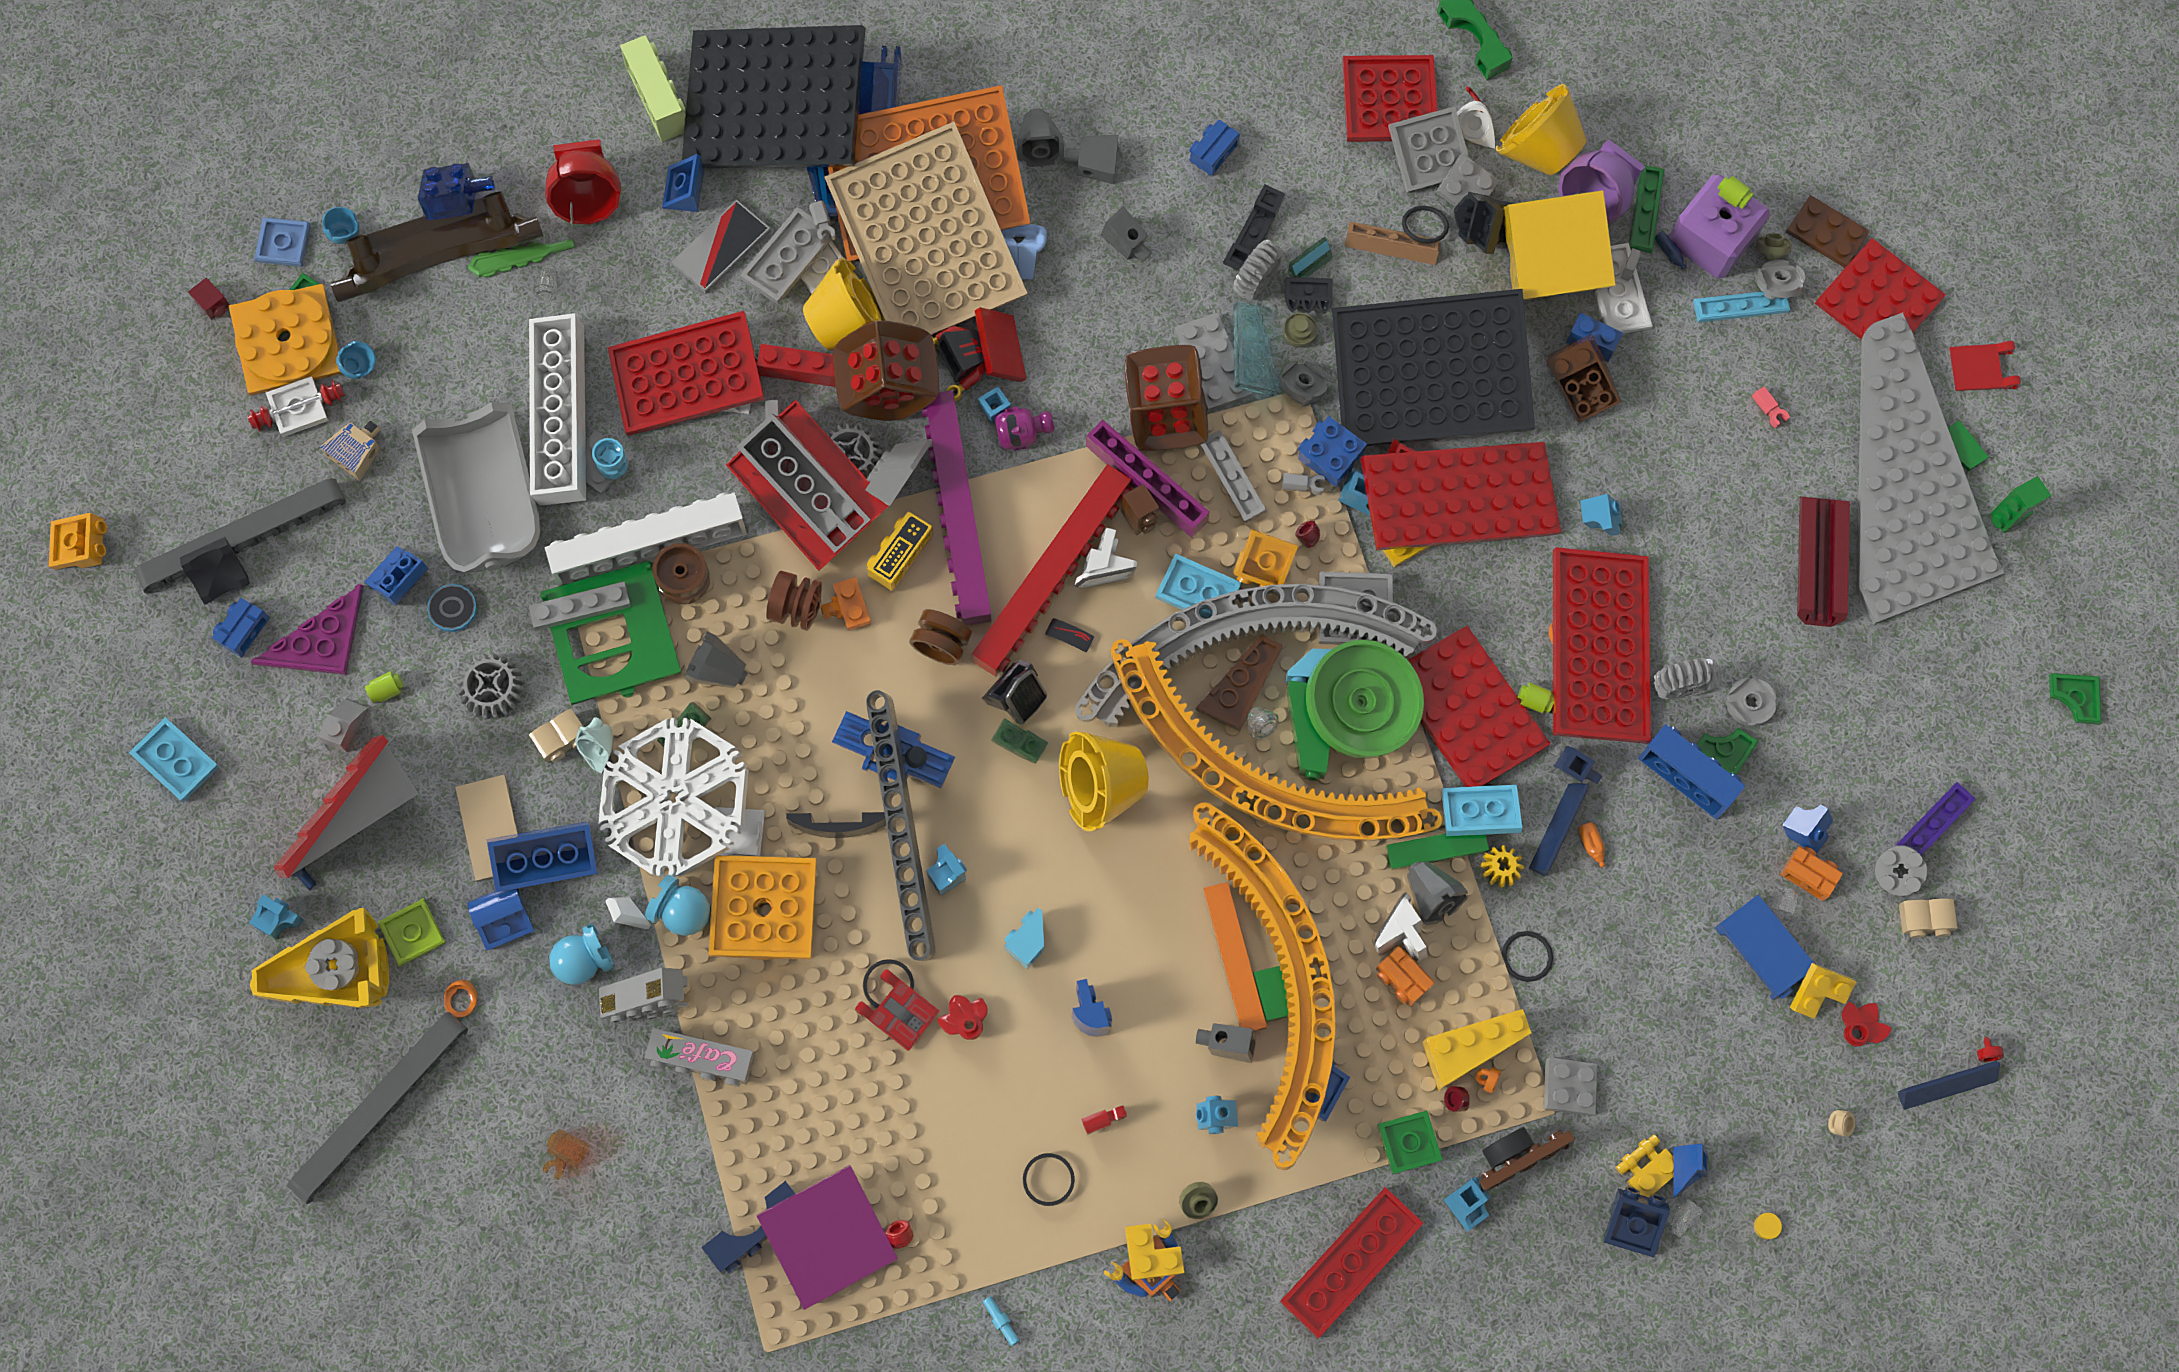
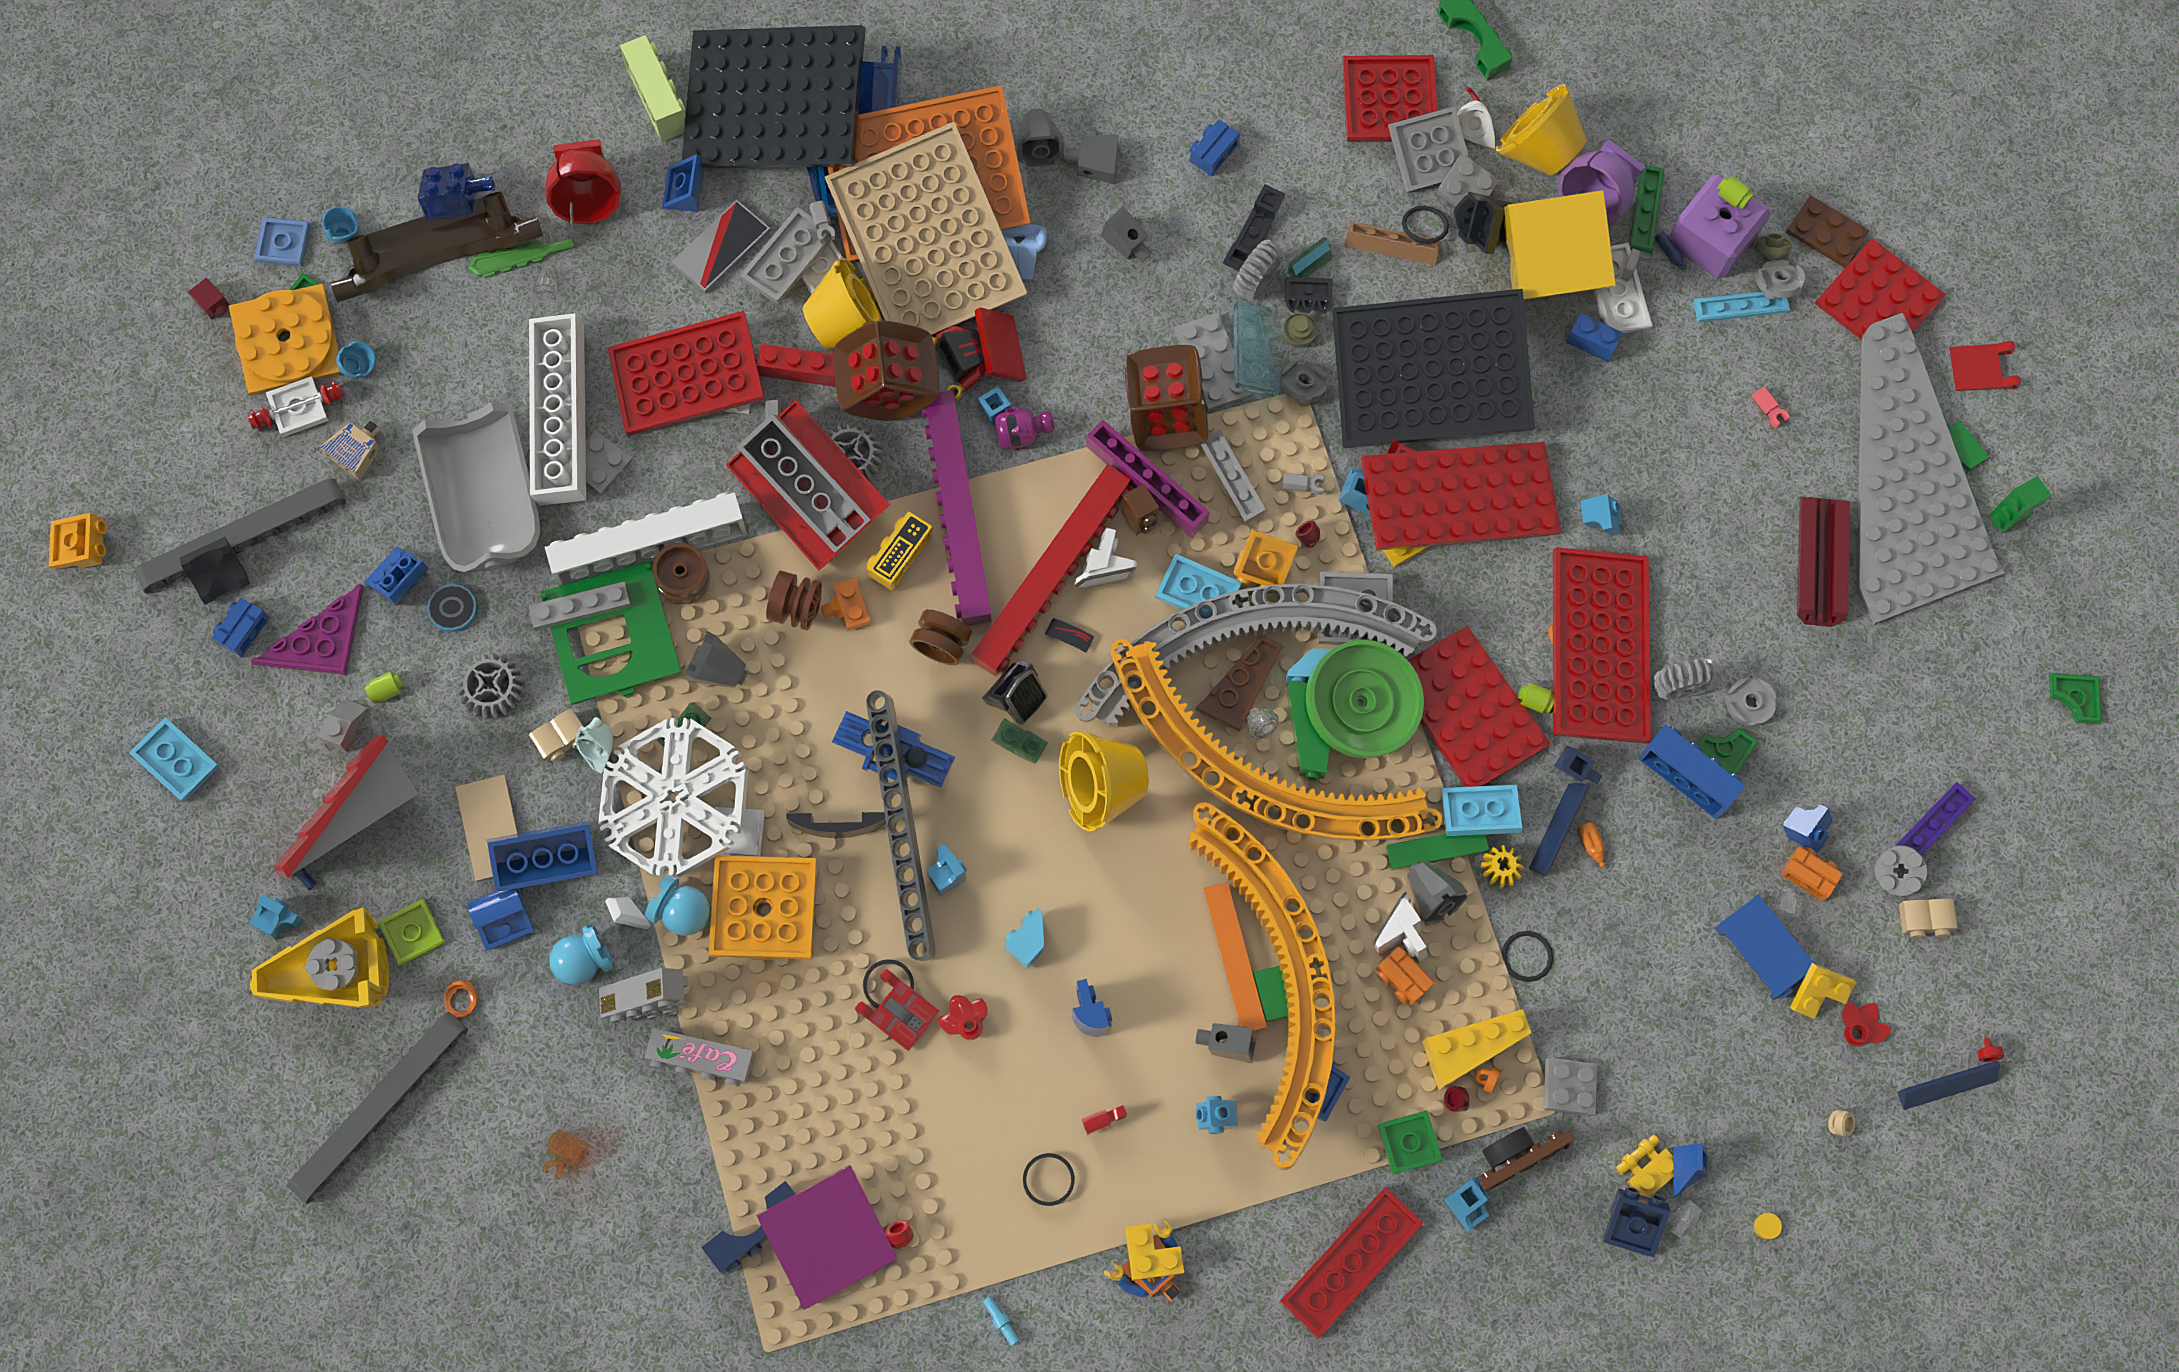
medium azure wheel [592,438,628,479] -> none
light grey slope [866,440,932,506] -> none
olive plate [1179,1182,1218,1219] -> none
blue brick [1298,416,1367,487] -> none
reddish brown slope [1546,334,1622,423] -> none

